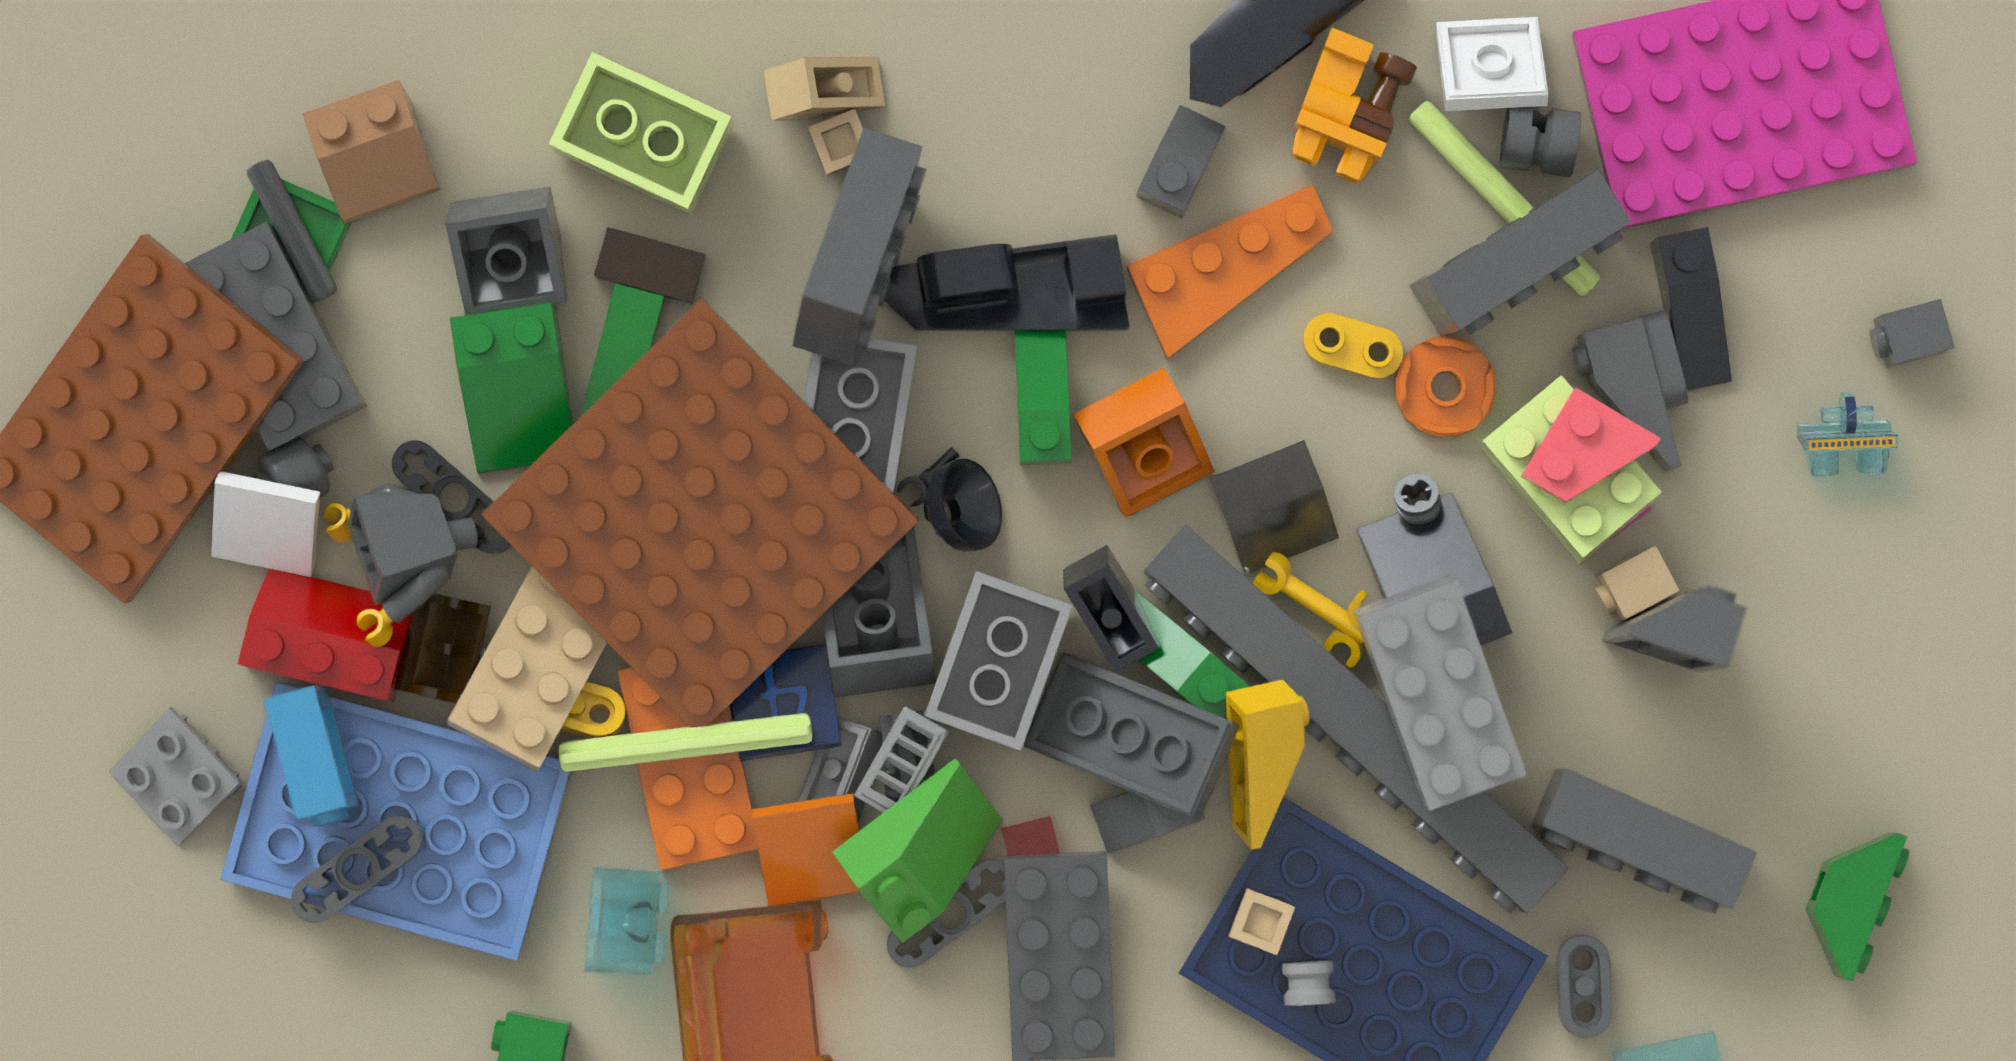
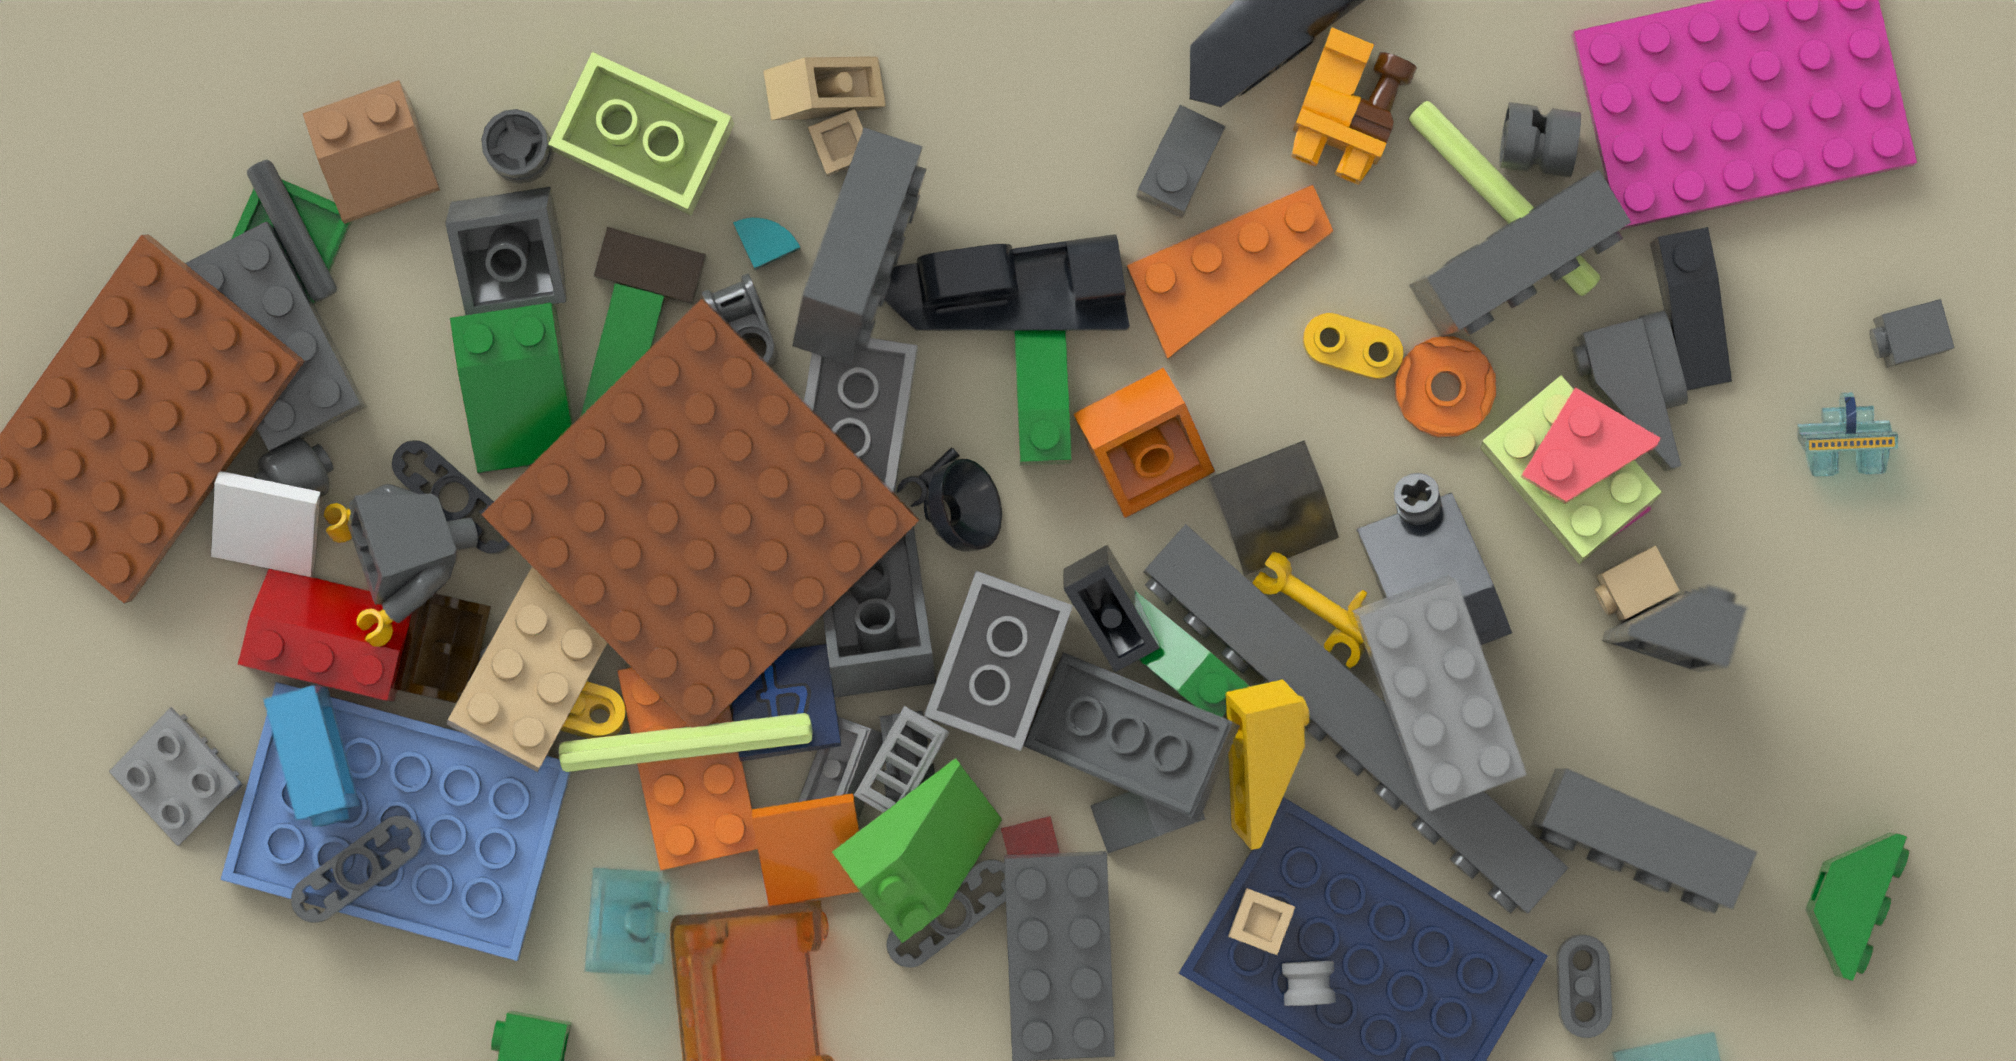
white tile [1436,17,1548,111] -> none
none -> dark grey wheel [481,109,554,184]
none -> dark grey piece [702,273,777,368]
none -> teal tile [733,218,801,270]

